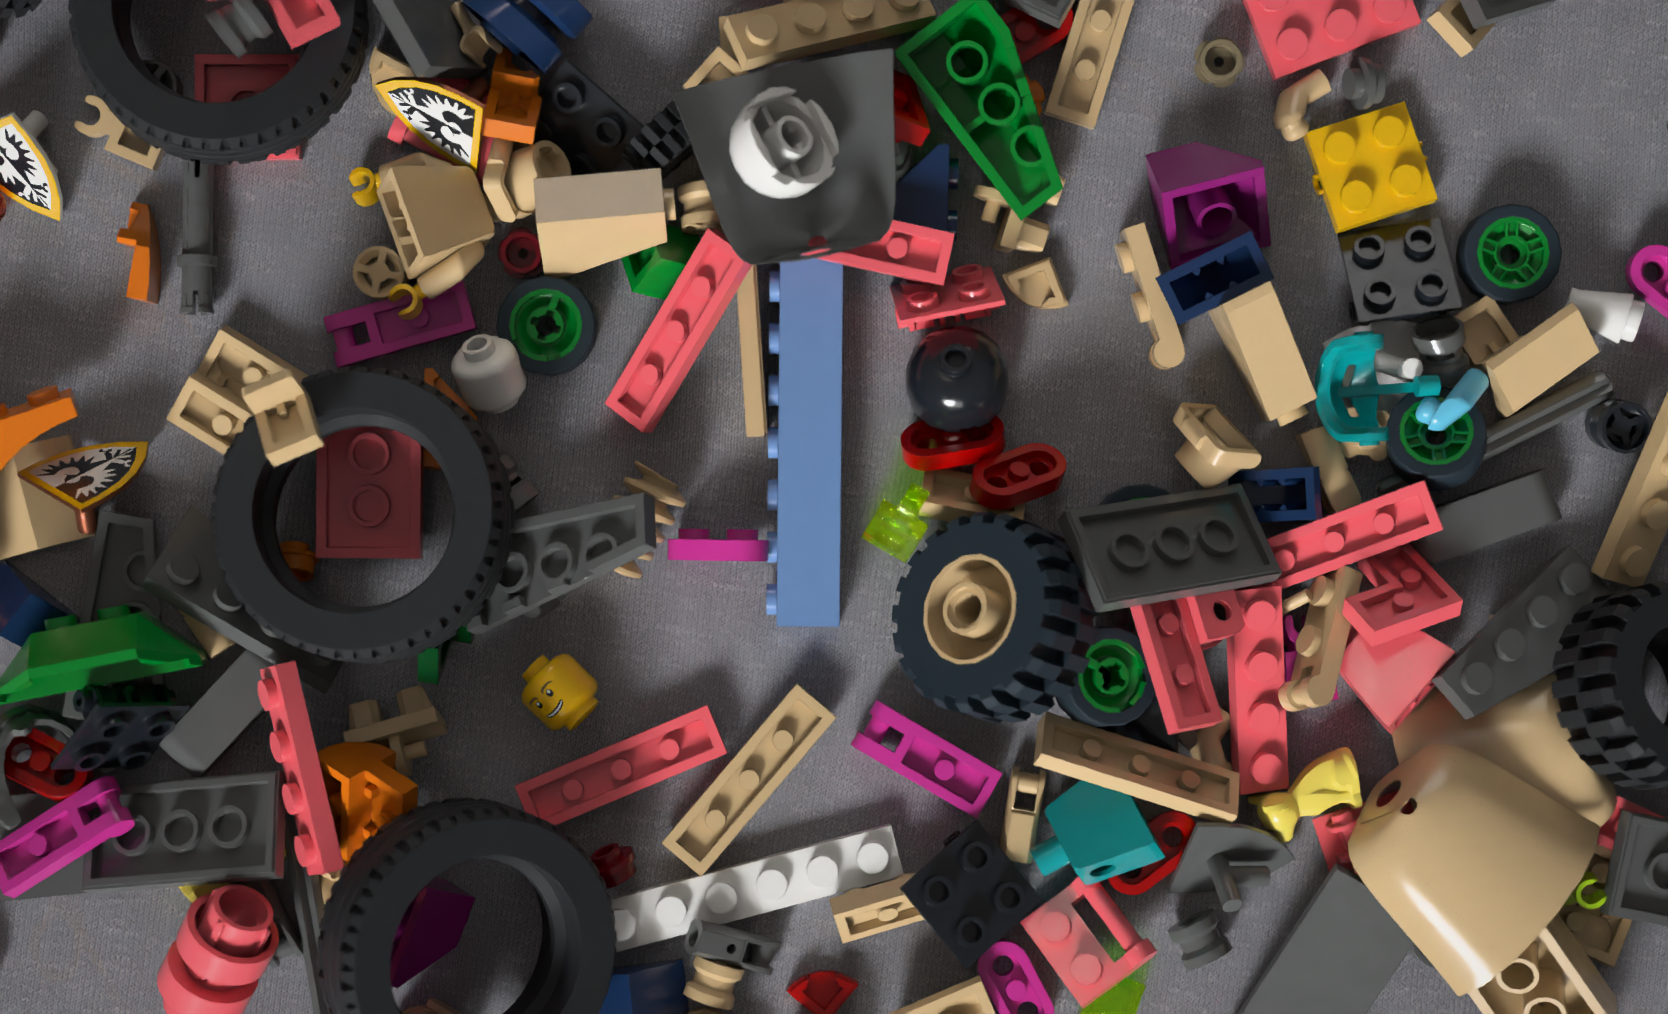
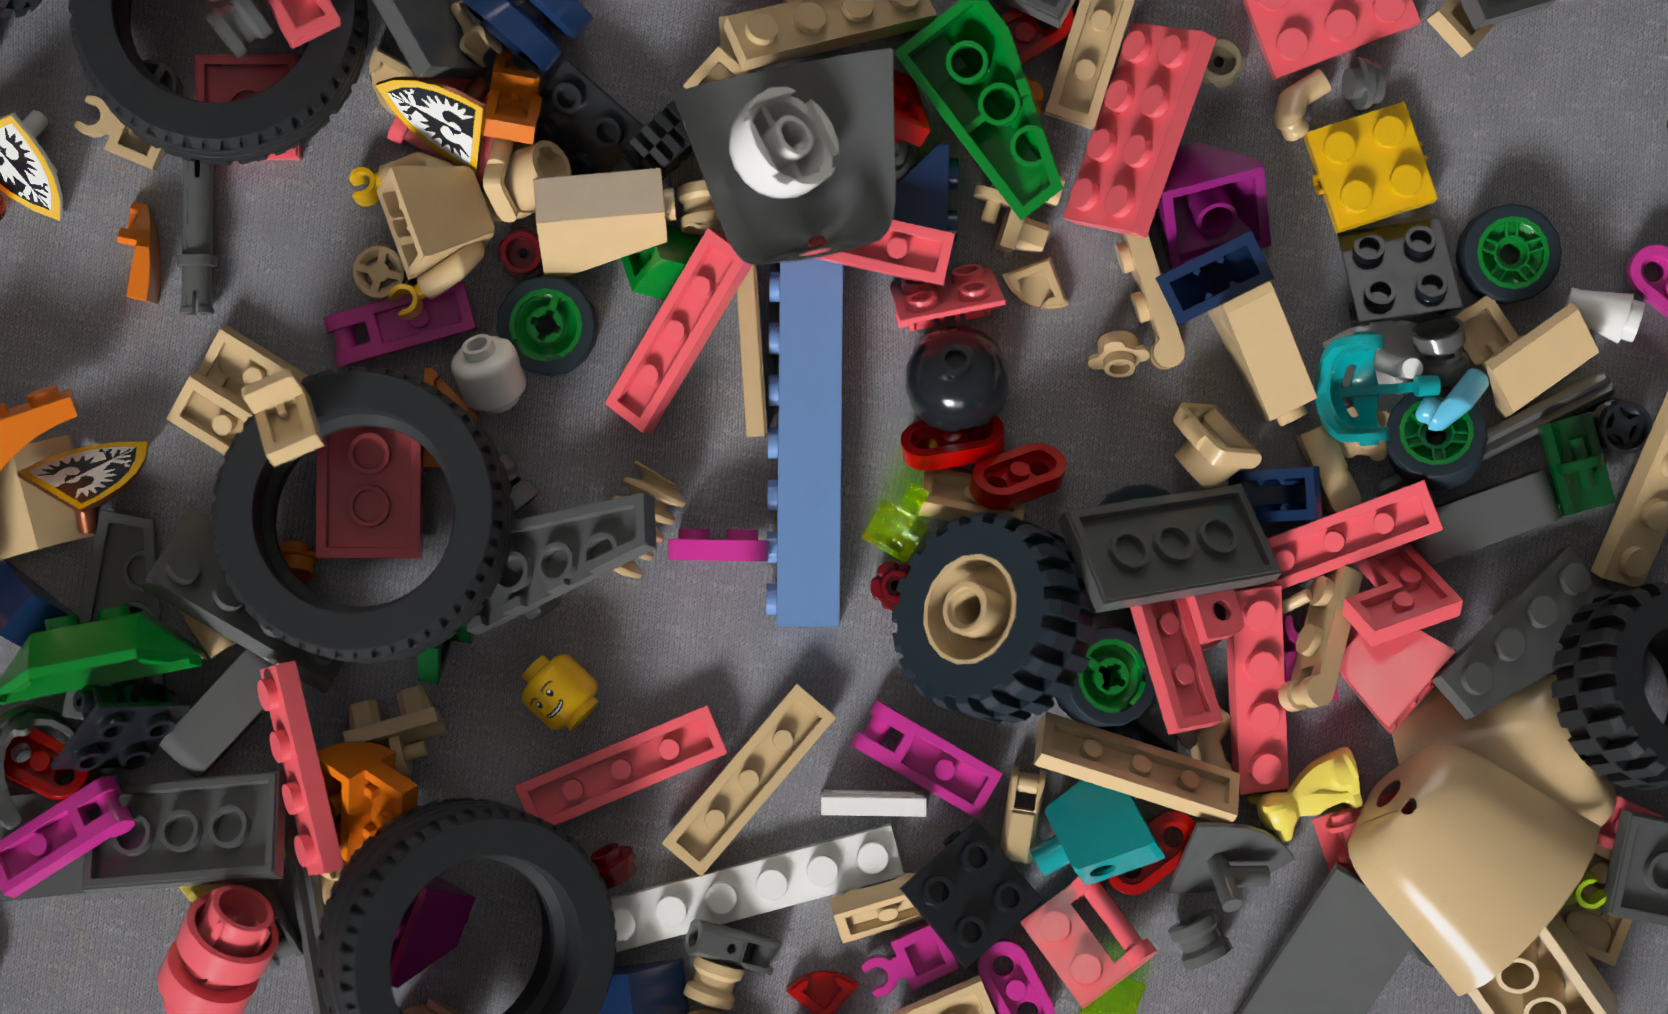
none -> white tile [821,790,927,817]
none -> dark pink plate [861,923,959,997]
none -> dark red plate [870,560,911,611]
none -> coral plate [1062,22,1217,238]
none -> tan plate [1088,331,1150,377]
none -> dark green hips [1537,412,1616,516]

